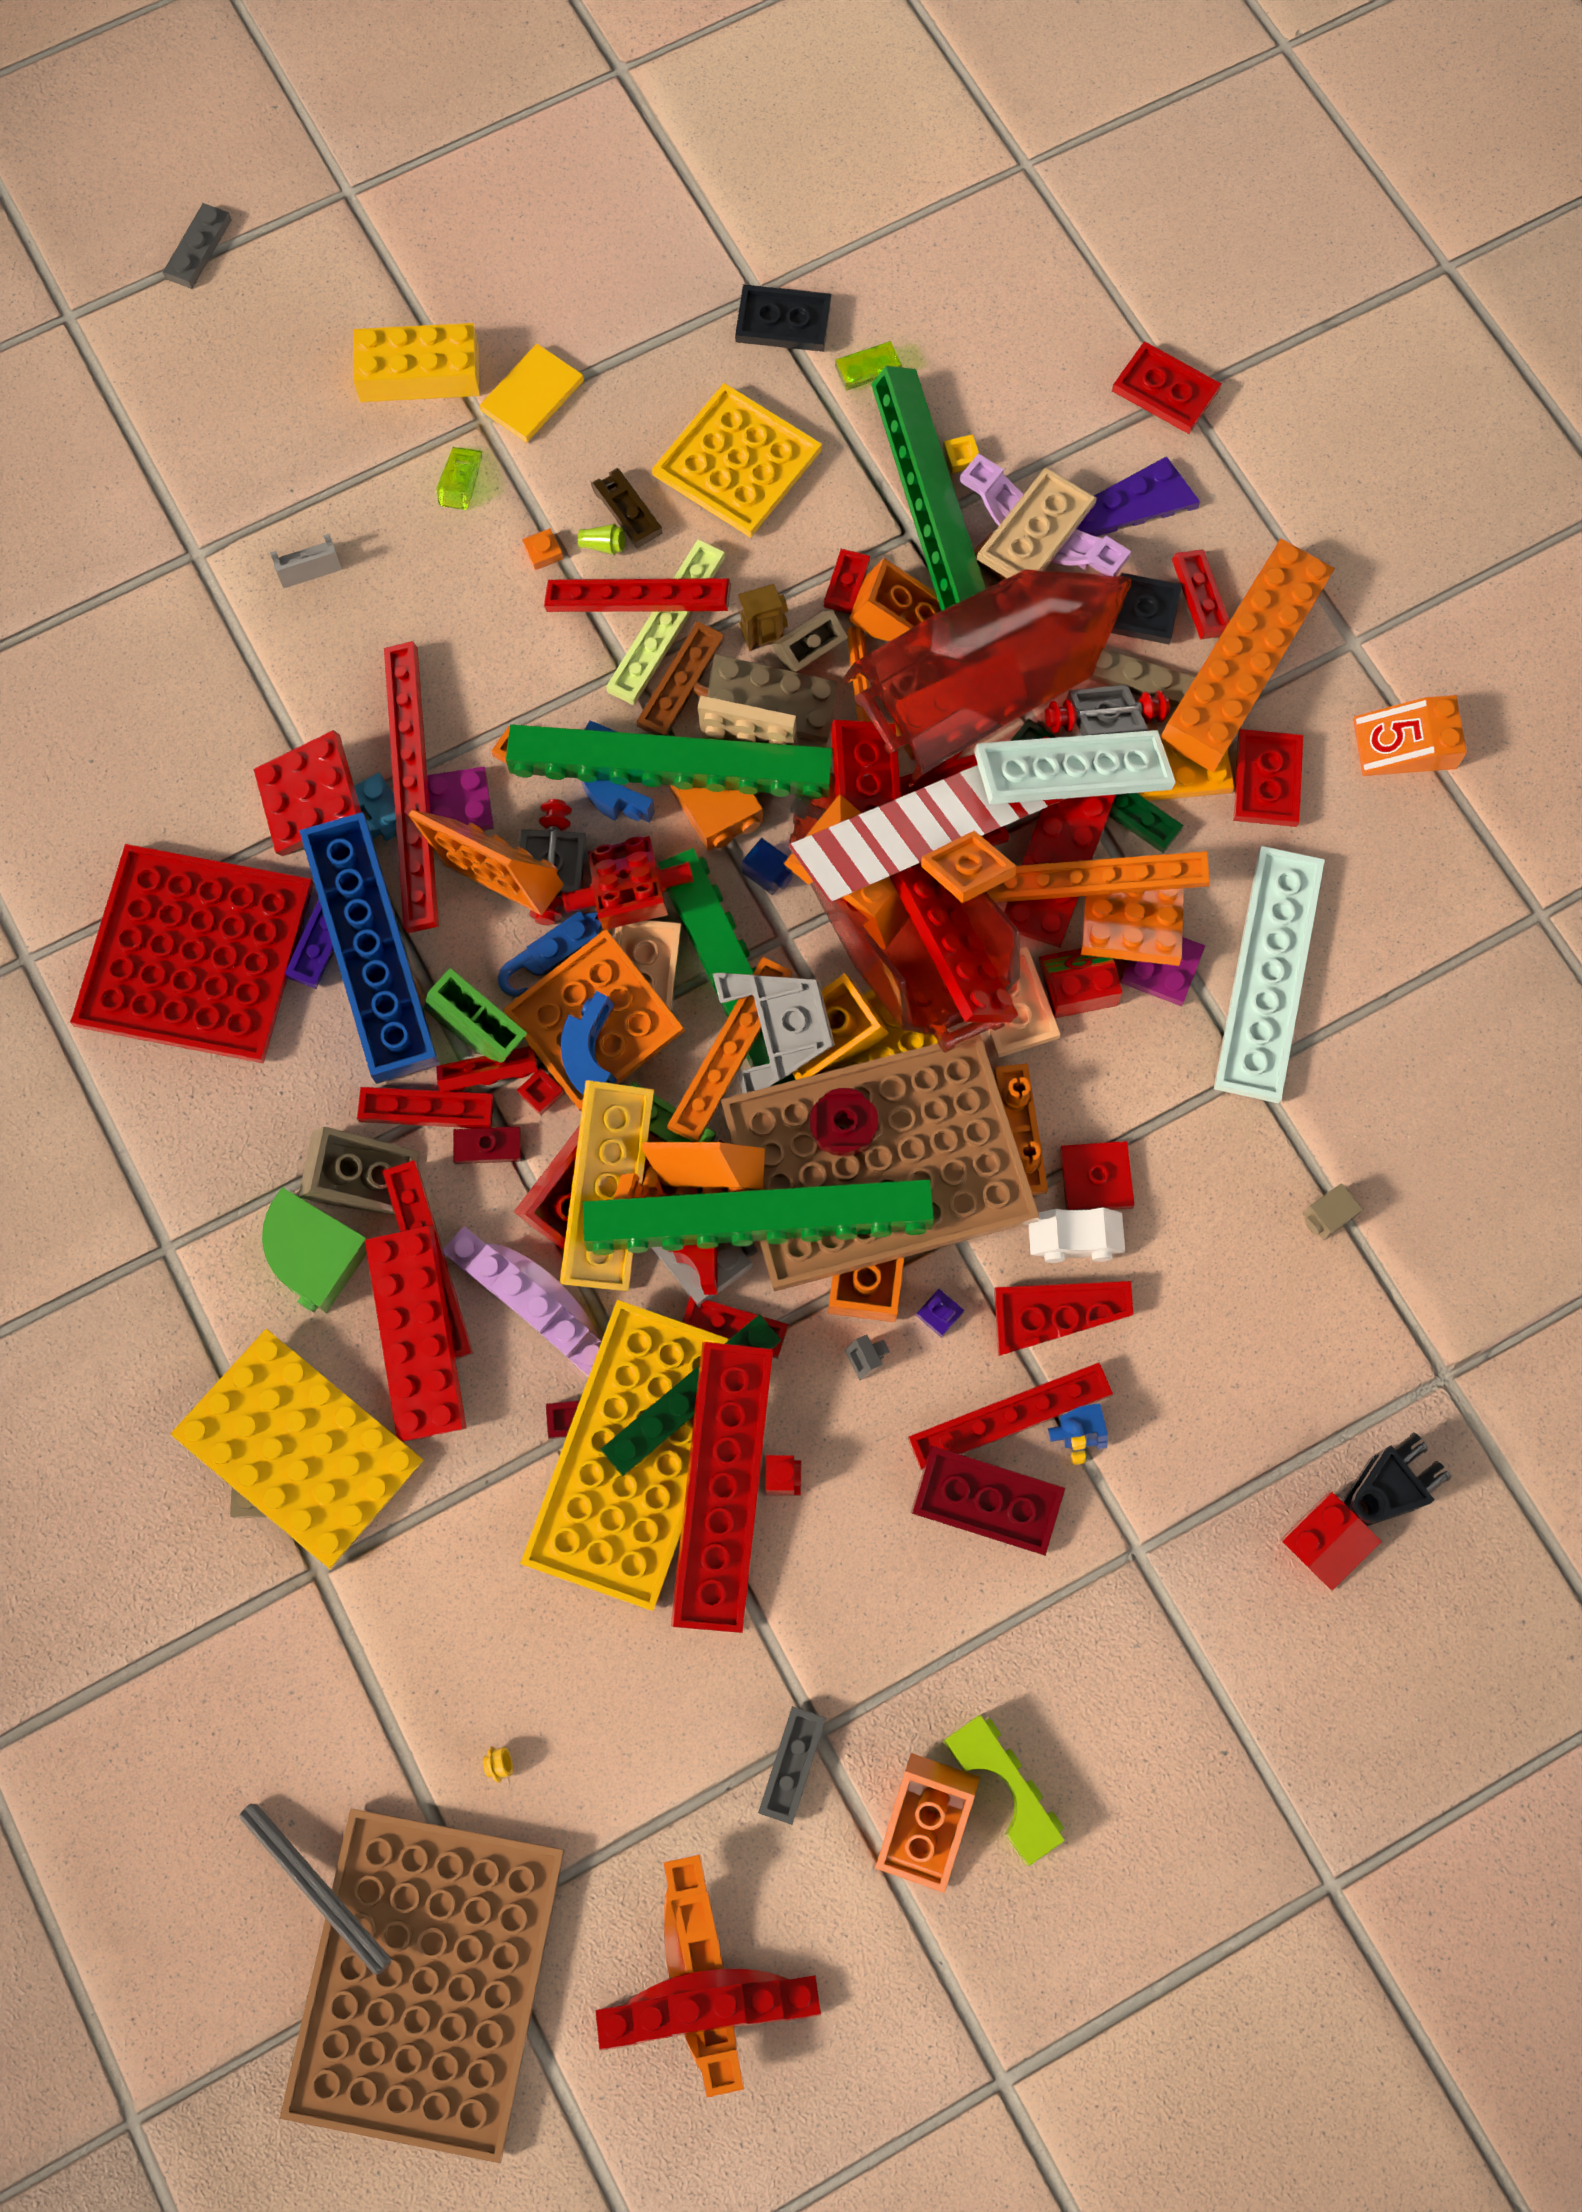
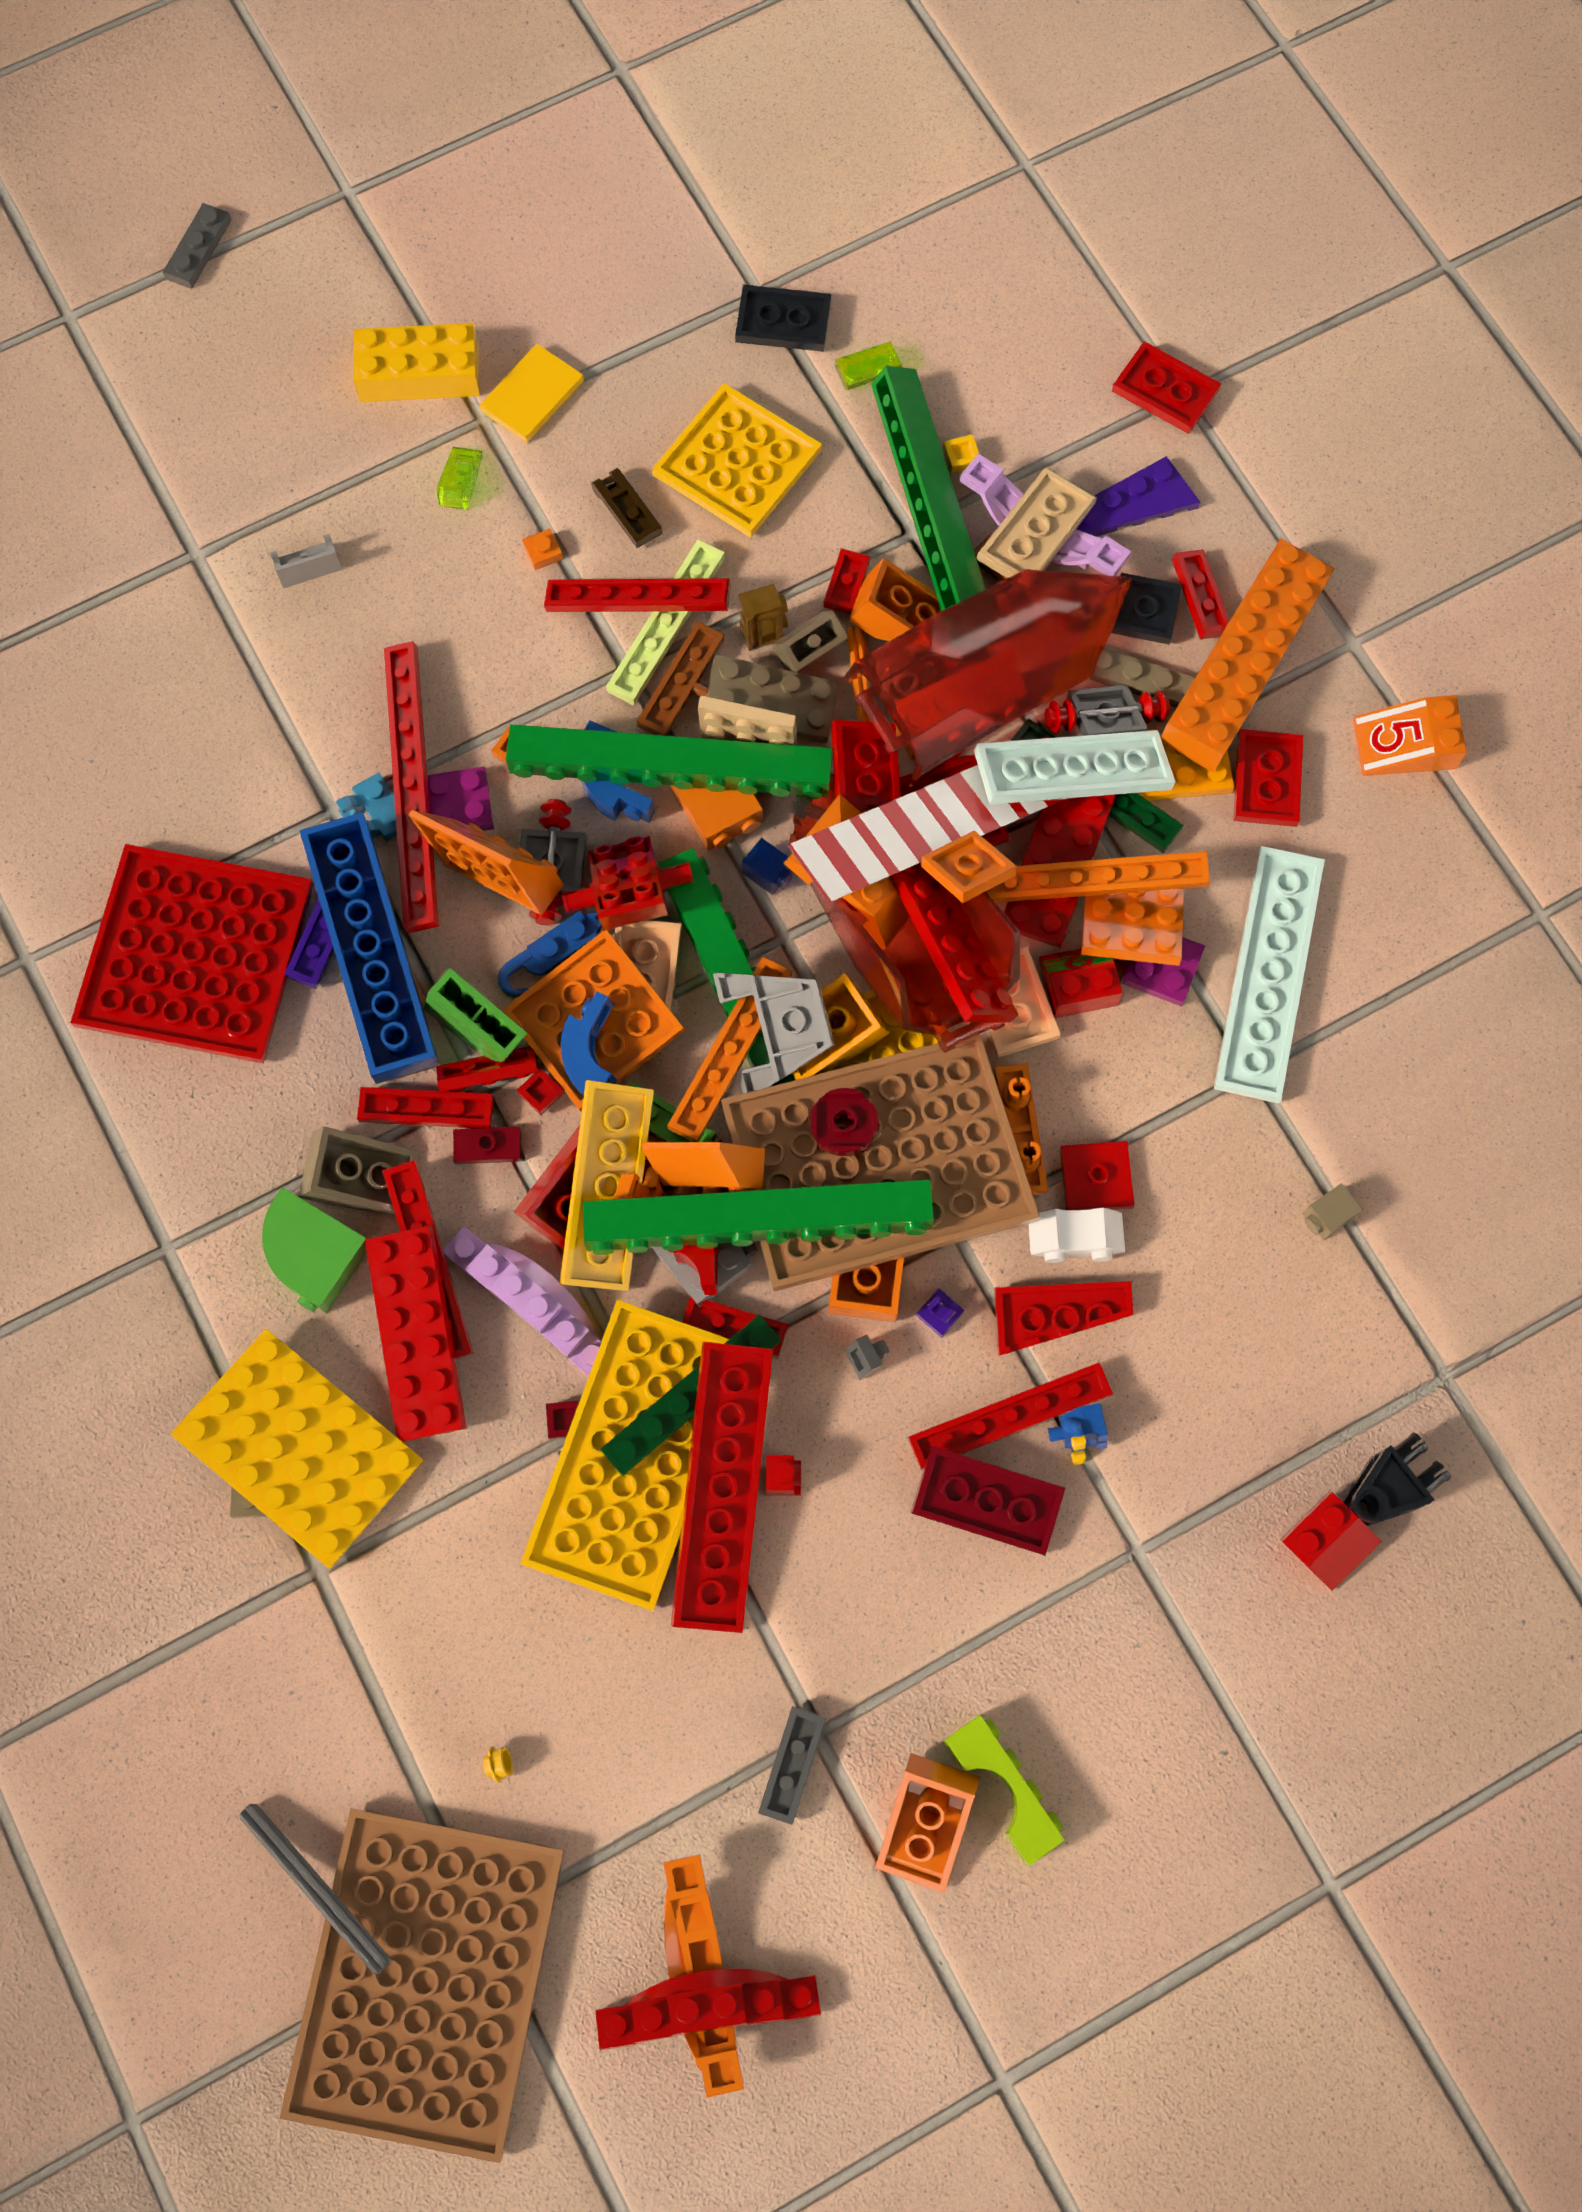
red plate [254,730,361,856] -> none
lime cone [578,524,625,555] -> none

